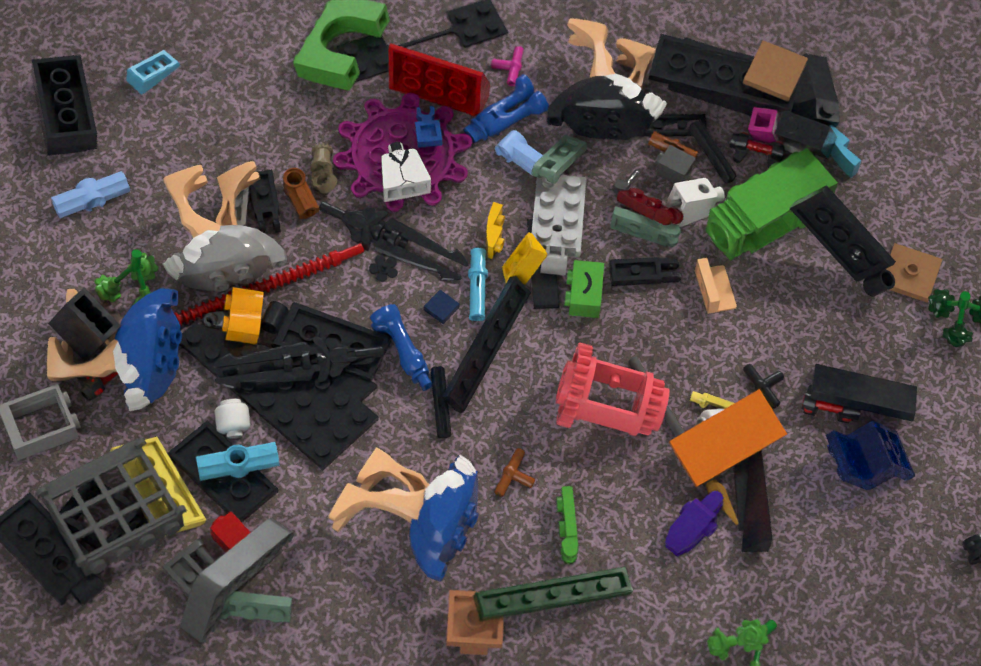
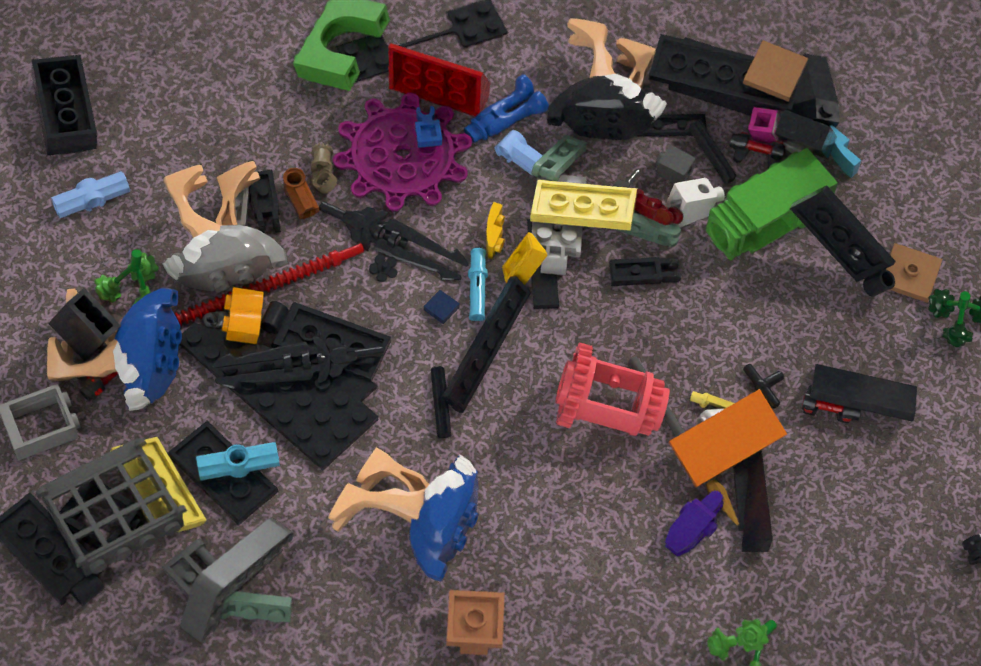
medium azure slope [126,50,180,95] -> none
red brick [210,511,251,553] -> none
white head [214,399,251,439] -> none
blue piece [370,304,432,391] -> none
white torso [381,142,431,202] -> none
dark green tile [473,567,633,621] -> none
dark pink piece [491,46,524,86] -> none
dark orange piece [494,448,535,497] -> none
bright green hinge [556,486,578,564] -> none
bright green brick [564,260,604,318] -> none
dark orange pin [648,131,699,158] -> none
light nougat panel [695,258,737,314] -> none
clear blue bracket [825,421,915,490] -> none
none -> light yellow tile [530,180,637,231]

